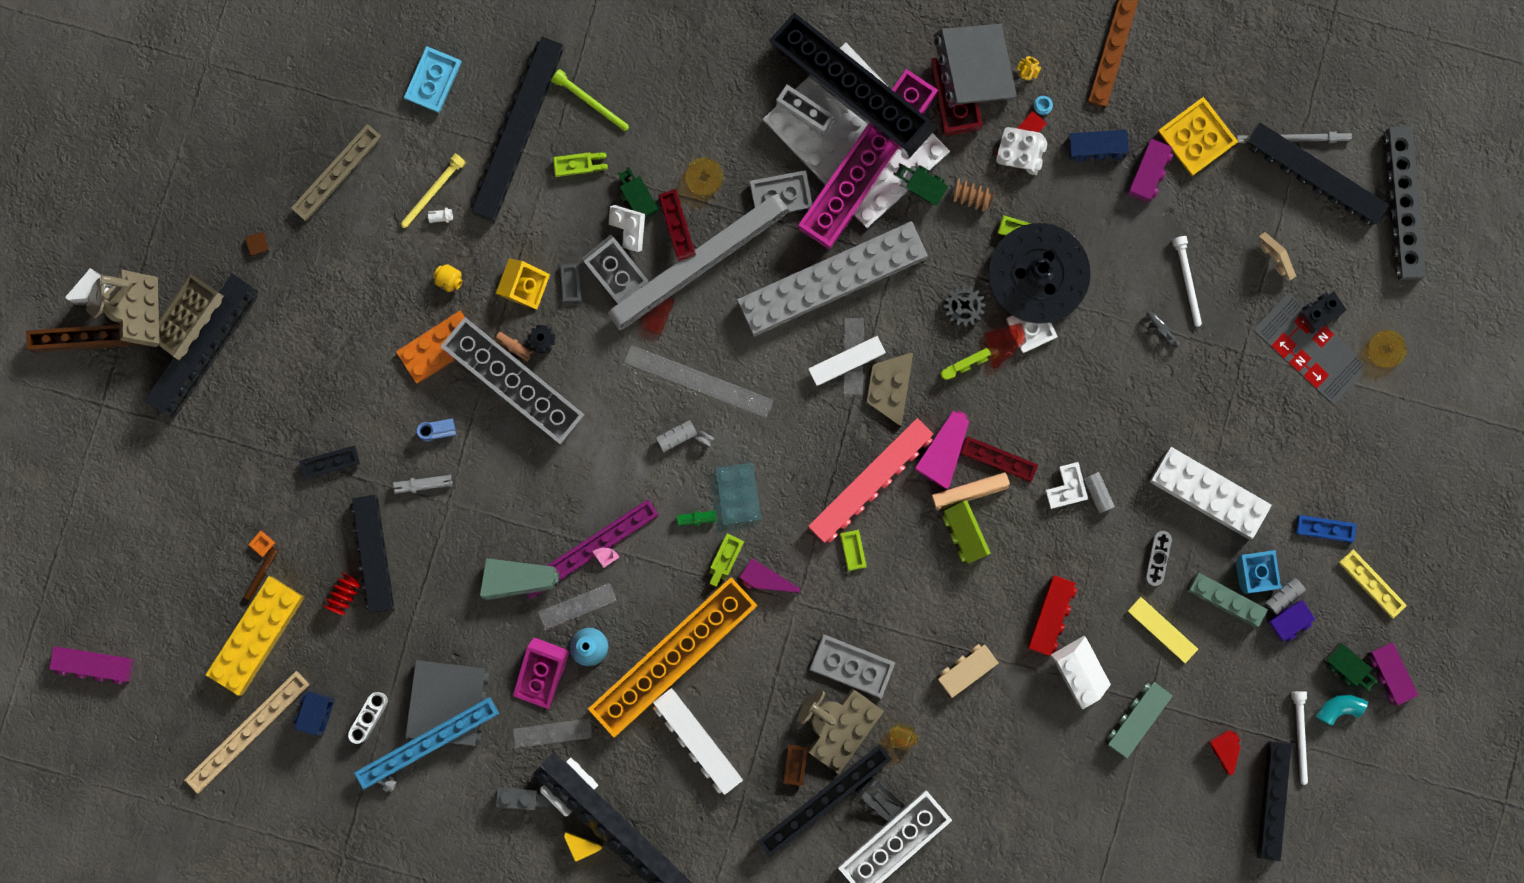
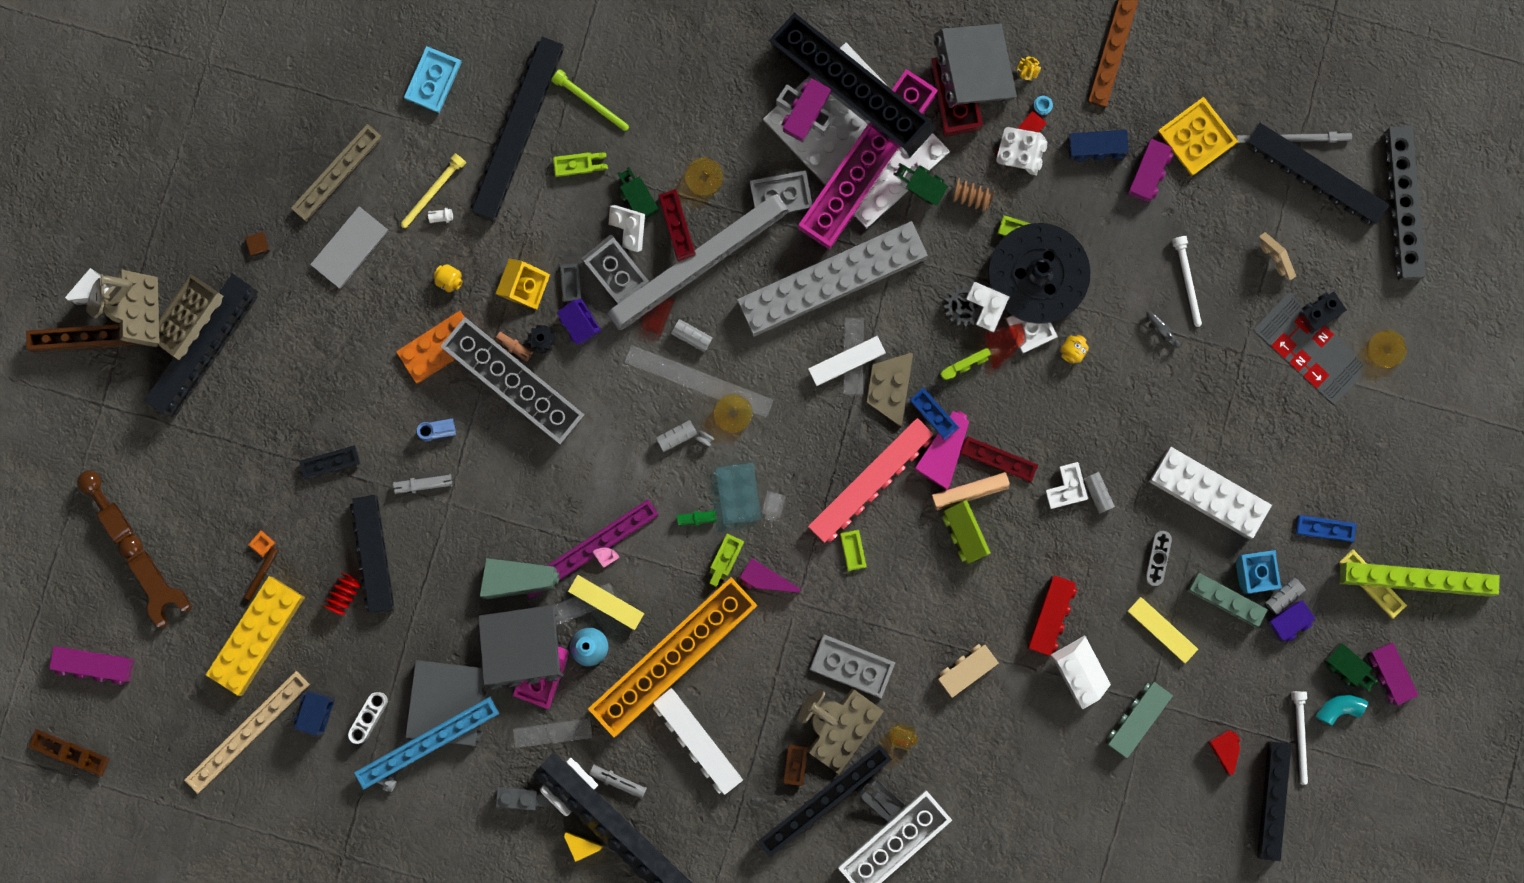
none -> reddish brown slope [29,729,110,776]
none -> reddish brown piece [77,470,192,629]
none -> light grey tile [310,206,389,289]
none -> dark grey panel [479,605,564,689]
none -> dark purple brick [557,299,602,345]
none -> light yellow tile [568,575,645,630]
none -> light grey pin [589,764,647,799]
none -> light grey axle [671,319,713,353]
none -> clear yellow plate [714,393,753,432]
none -> clear brick [762,491,786,521]
none -> magenta brick [781,78,831,143]
none -> blue tile [909,387,960,441]
none -> white plate [966,281,1009,332]
none -> yellow head [1060,335,1089,364]
none -> lime brick [1340,562,1500,597]

